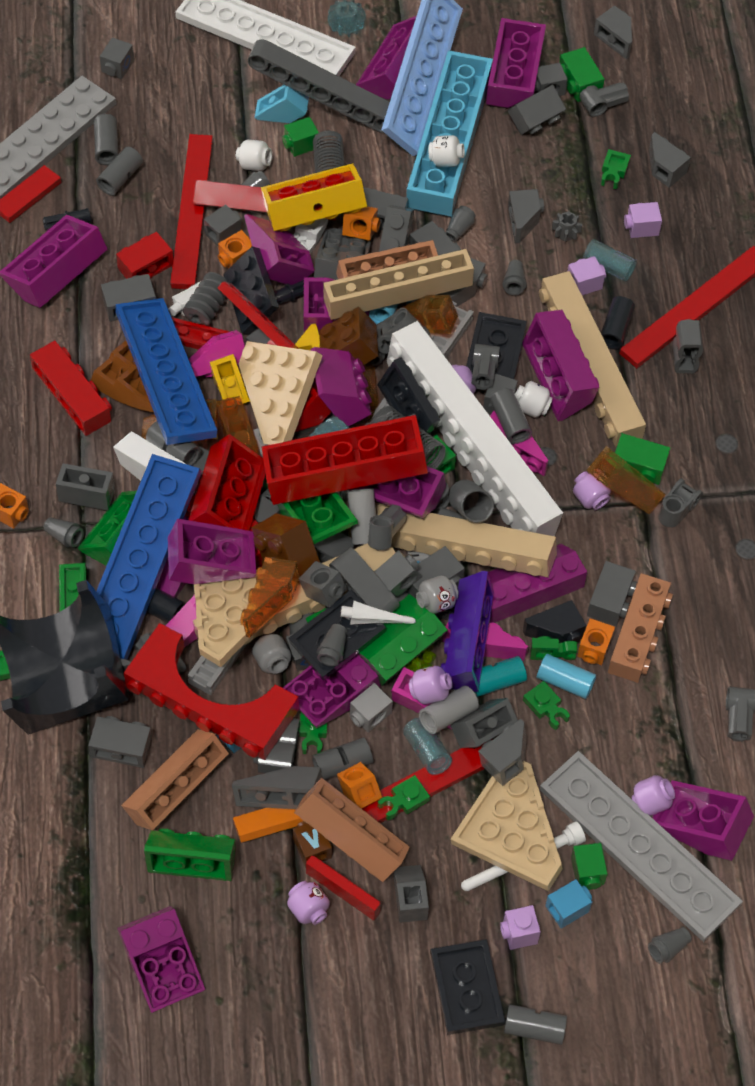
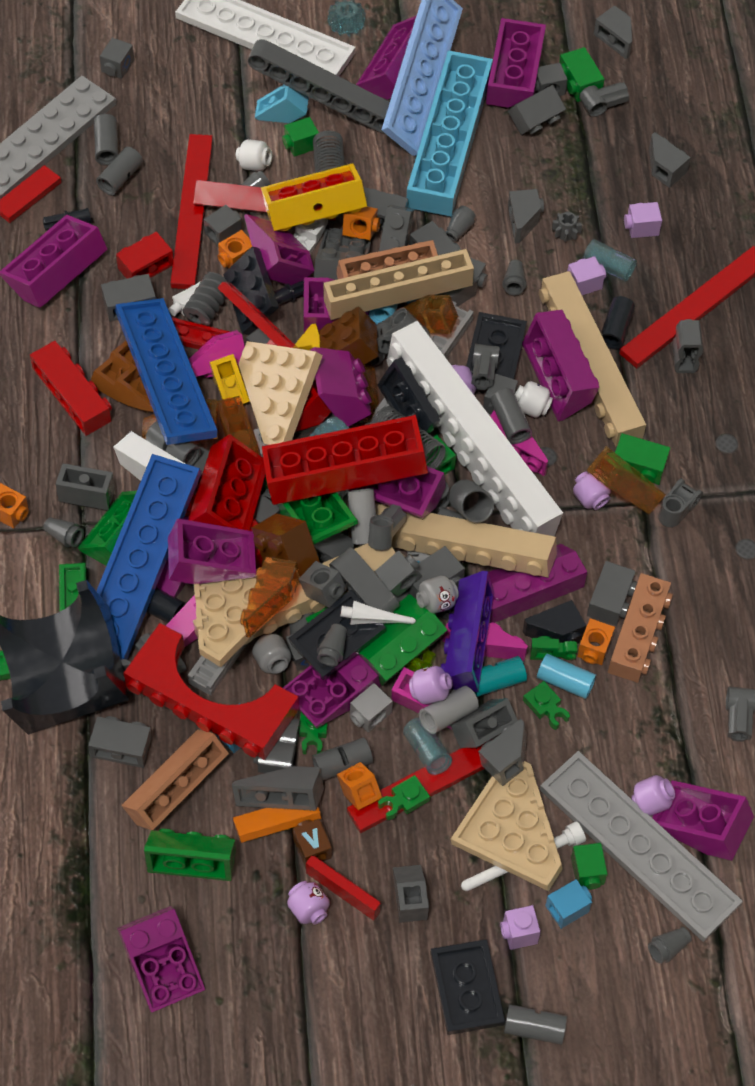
nougat brick [294,778,410,882] -> none
white head [428,135,465,167] -> none
green plate [601,149,631,189] -> none

